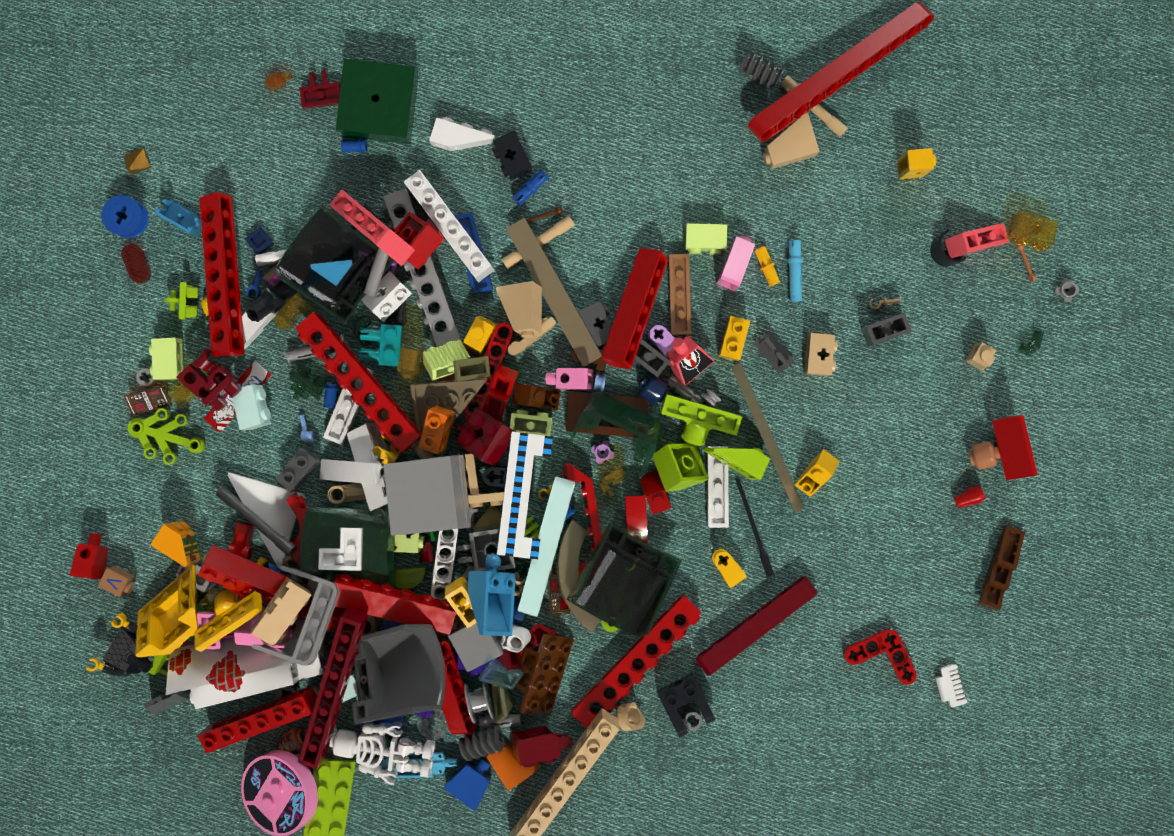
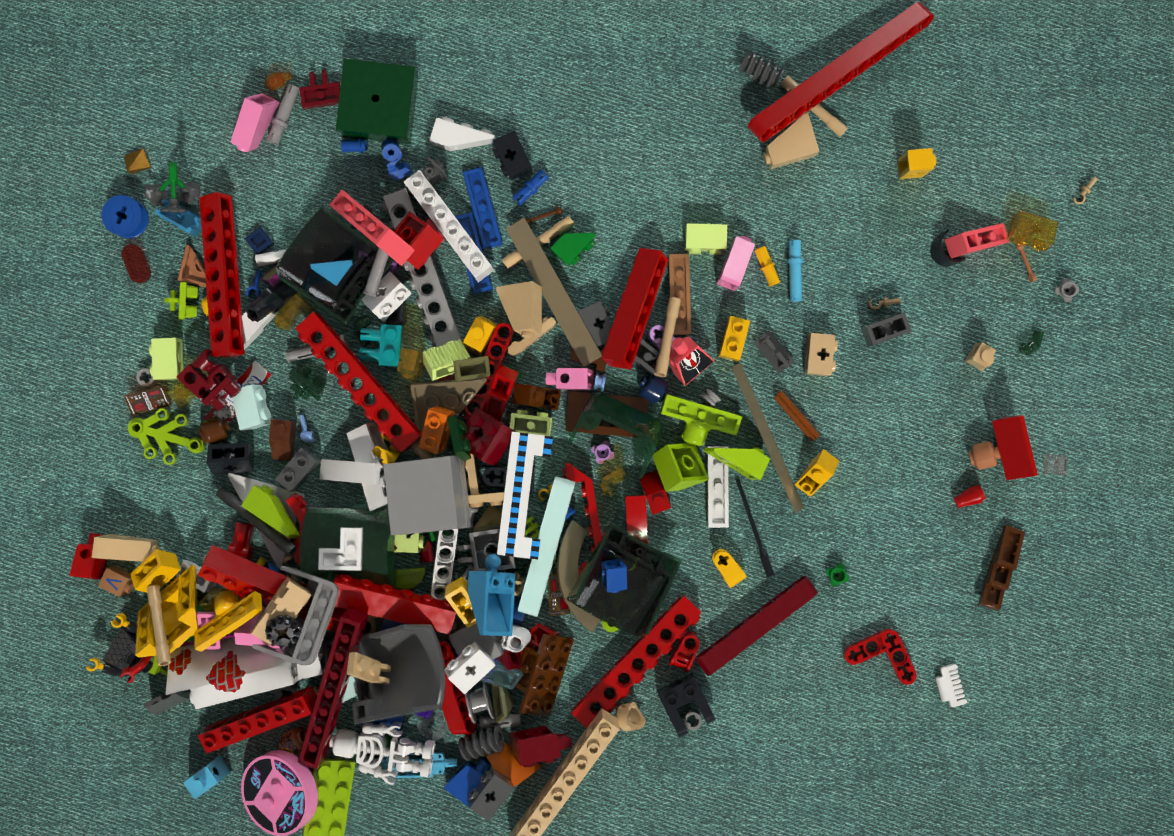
light orange slope [150,521,200,567] -> none
white gear [323,368,374,445] -> none
blue pin [323,383,339,408] -> none
tan piece [327,483,366,504] -> none
light grey axle [667,376,702,404] -> none
none -> tan slope [92,534,160,562]
none -> red arm [120,656,153,683]
none -> yellow brick [130,549,181,593]
none -> dark grey plant [144,162,201,212]
none -> tan piece [147,585,171,666]
none -> nougat tile [178,244,206,288]
none -> medium azure torso [183,755,232,799]
none -> reddish brown head [198,416,230,445]
none -> black brick [206,443,255,474]
none -> bright pink slope [230,93,280,152]
none -> lime slope [241,484,299,538]
none -> black gear [265,615,301,649]
none -> light grey pin [266,84,300,145]
none -> copper slope [269,419,297,461]
none -> tan hinge [347,652,391,685]
none -> blue leg [381,138,413,181]
none -> dark grey hinge [424,157,448,185]
none -> white brick [444,642,496,694]
none -> dark green plate [447,415,472,461]
none -> blue tile [463,167,503,250]
none -> dark grey brick [467,767,514,821]
none -> green slope [550,233,596,268]
none -> blue brick [601,558,627,593]
none -> tan piece [654,297,681,377]
none -> red piece [668,631,700,673]
none -> dark orange axle [774,391,820,441]
none -> green plate [826,563,849,586]
none -> clear tile [1044,454,1069,476]
none -> tan hand [1073,177,1098,205]

